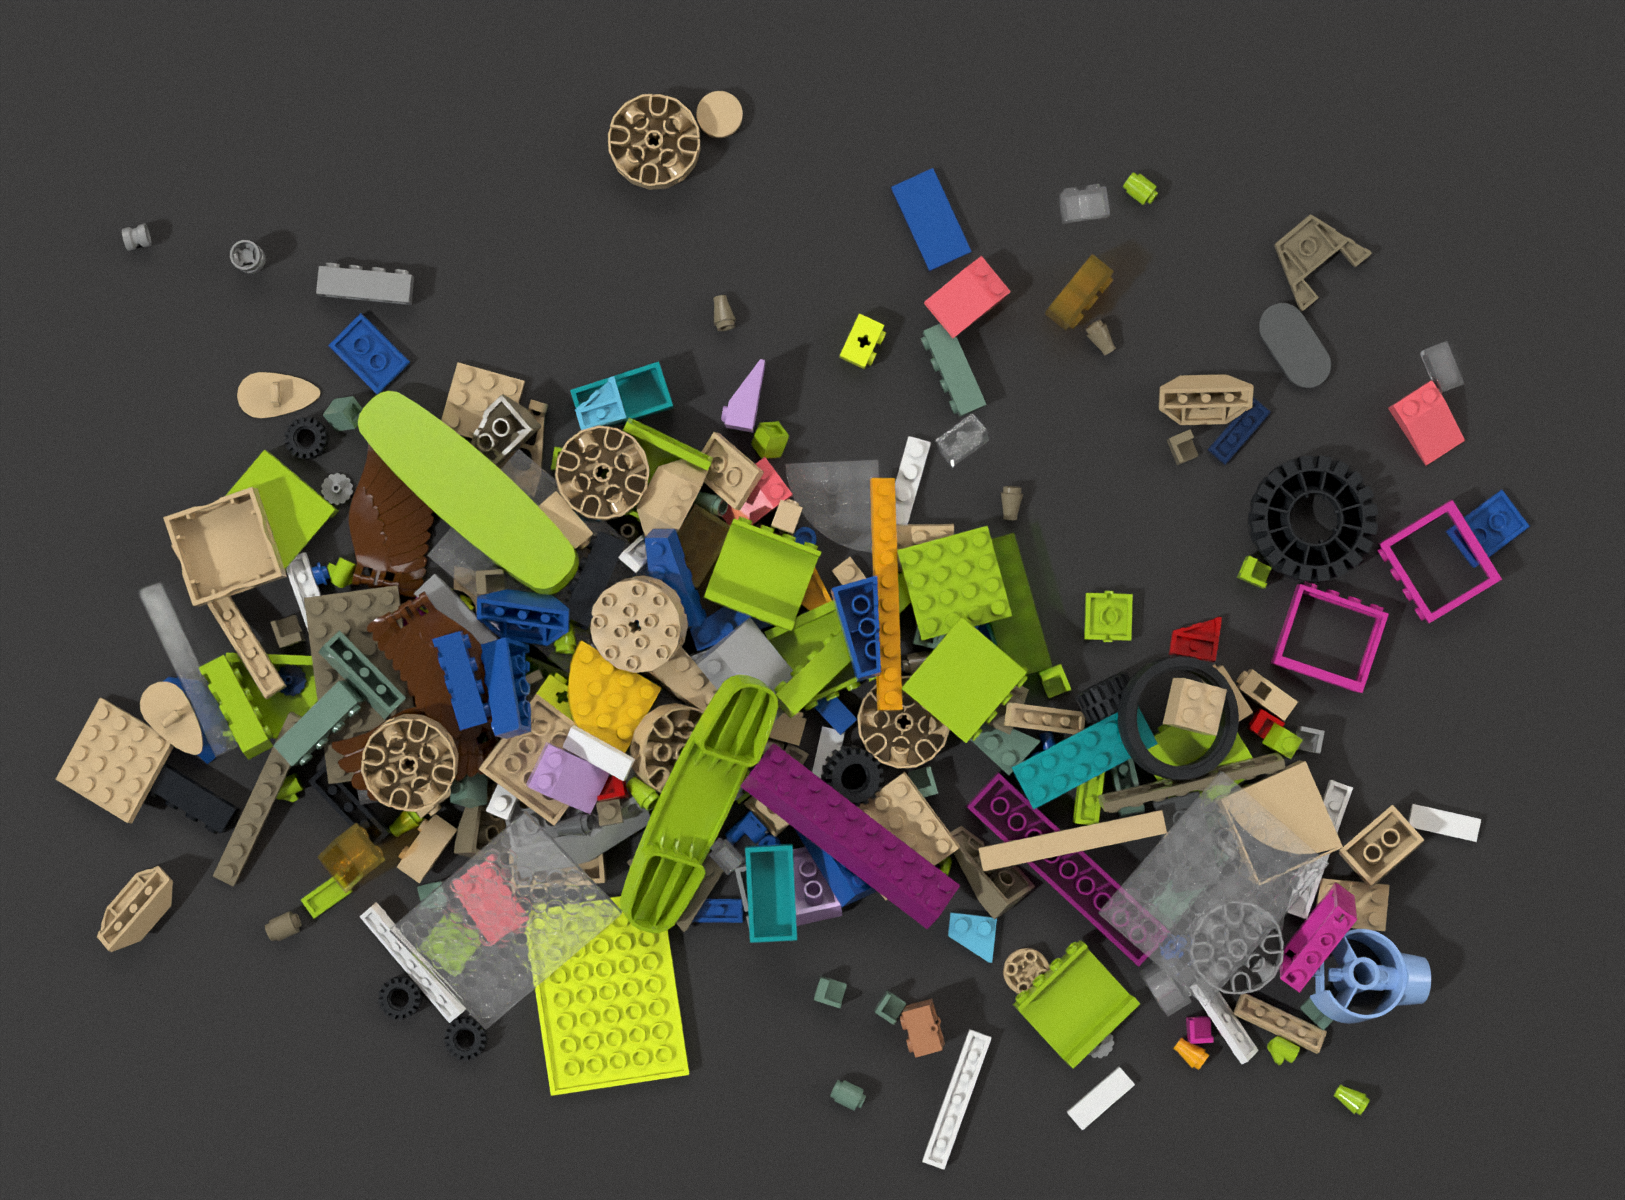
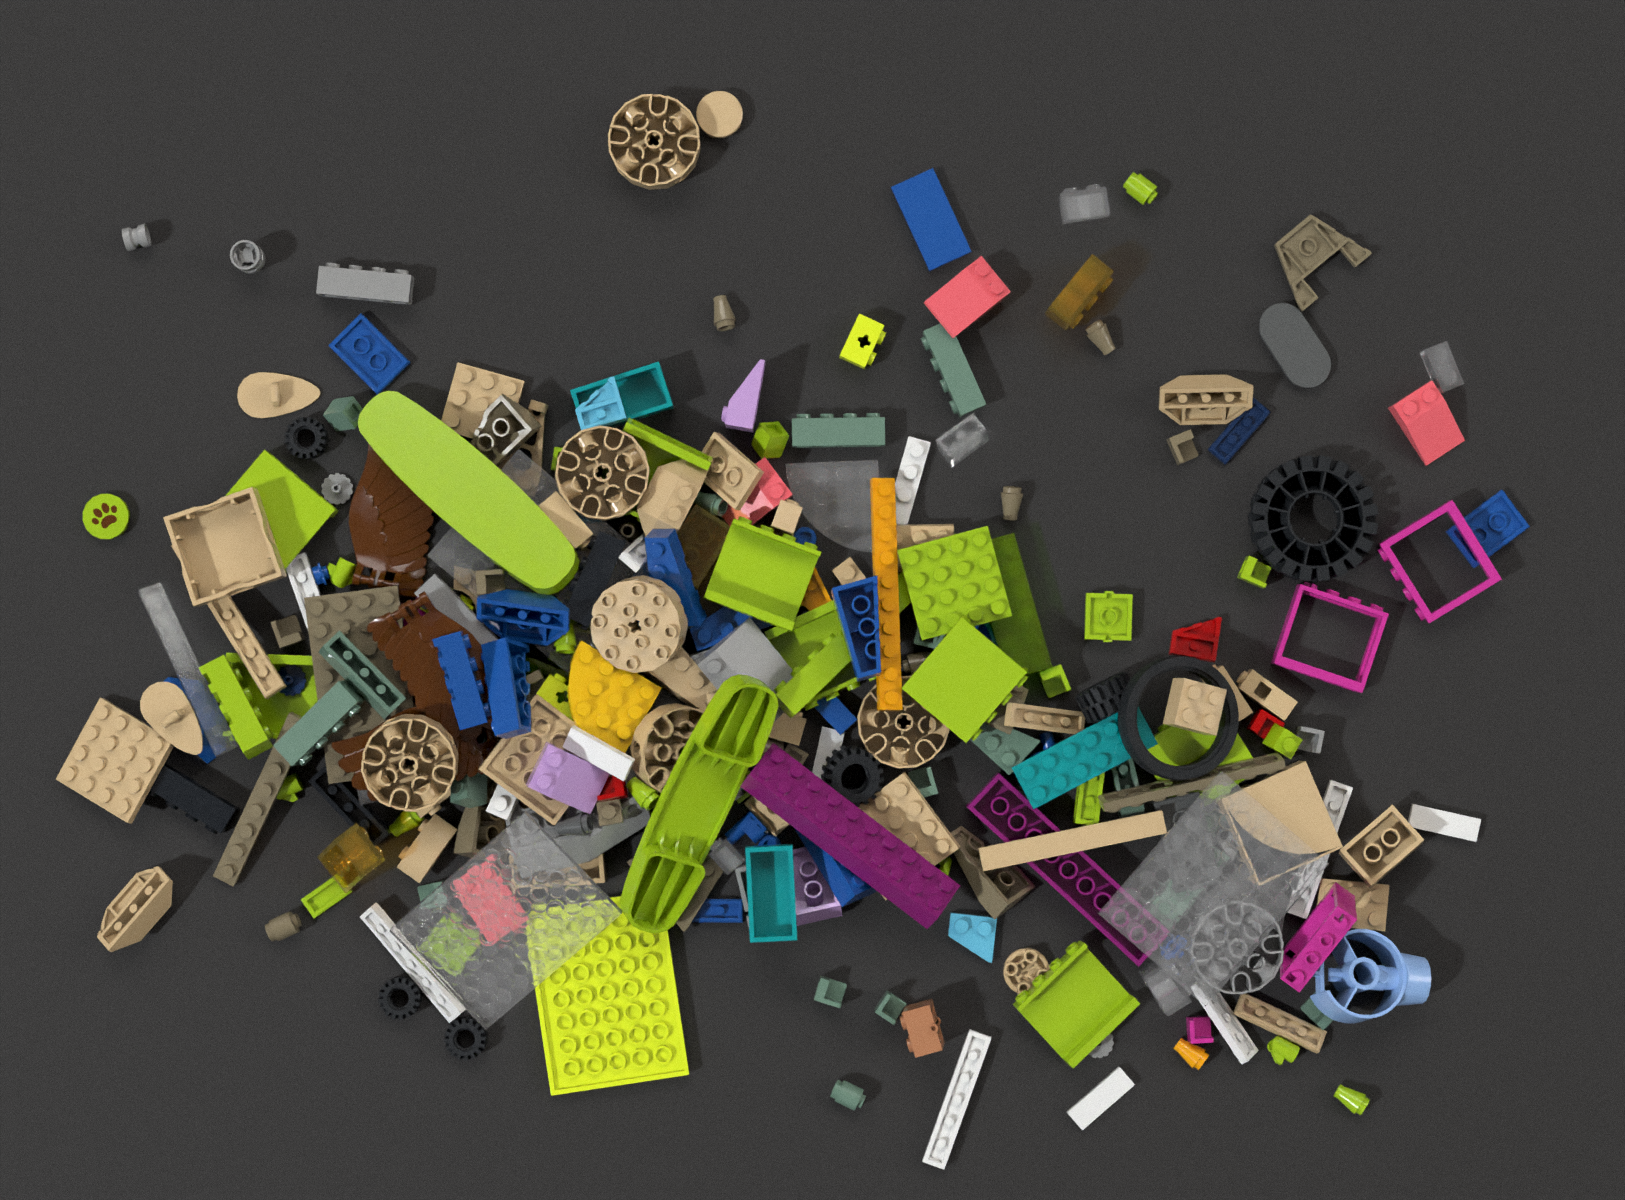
none -> lime tile [83,494,130,539]
none -> sand green brick [792,413,885,448]

